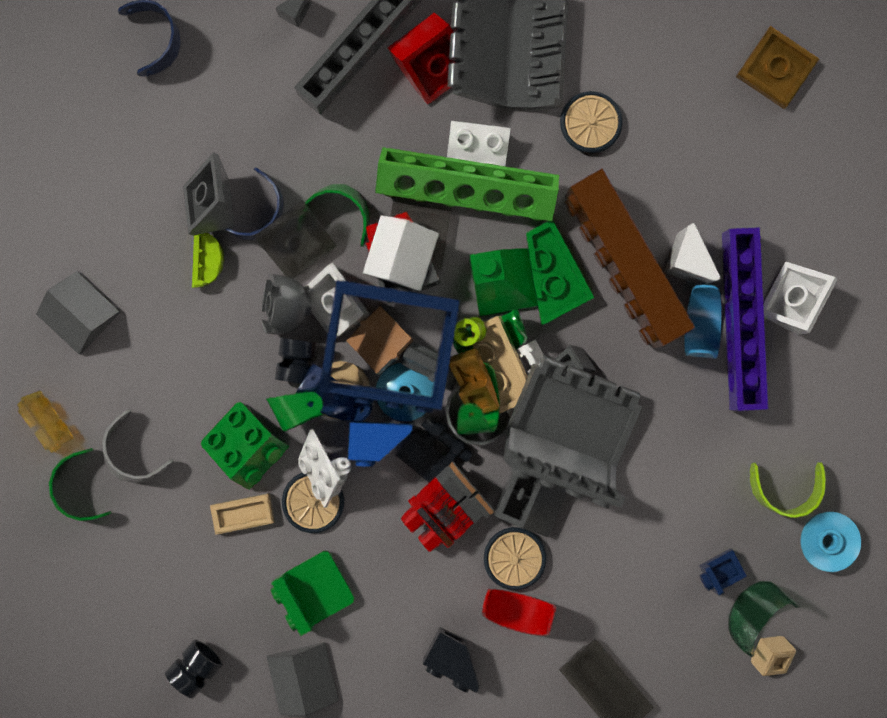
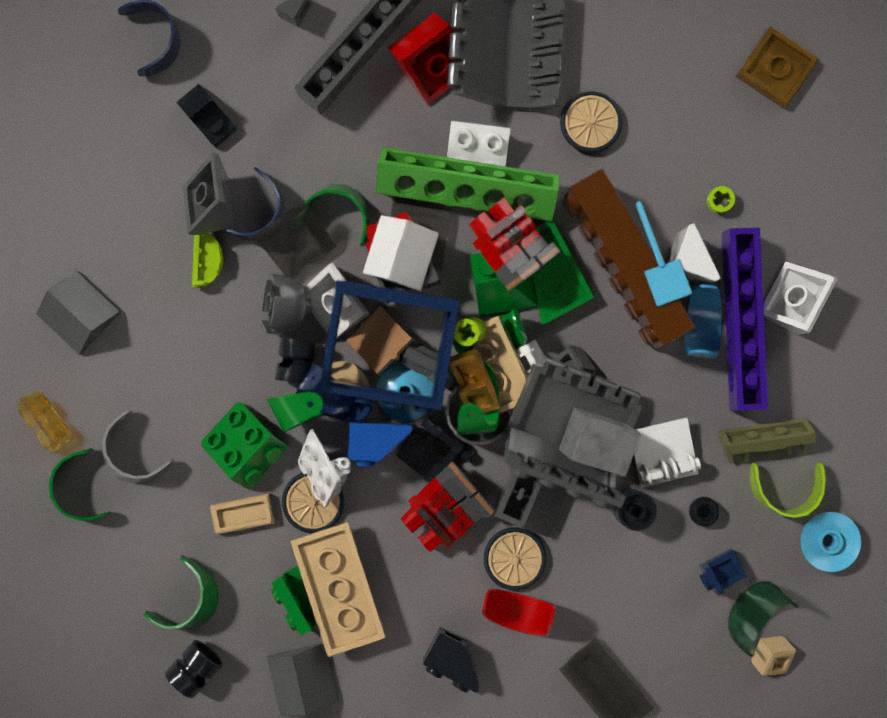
none -> green piece [143,555,219,629]
none -> black slope [176,84,237,148]
none -> tan plate [290,521,386,657]
none -> hips [469,198,561,291]
none -> flat silver piece [559,407,641,477]
none -> black wheel [612,488,657,531]
none -> white hinge [634,417,701,488]
none -> medium azure piece [636,201,692,306]
none -> black plate [689,497,719,527]
none -> lime bush [707,186,735,214]
none -> olive plate [718,418,816,463]

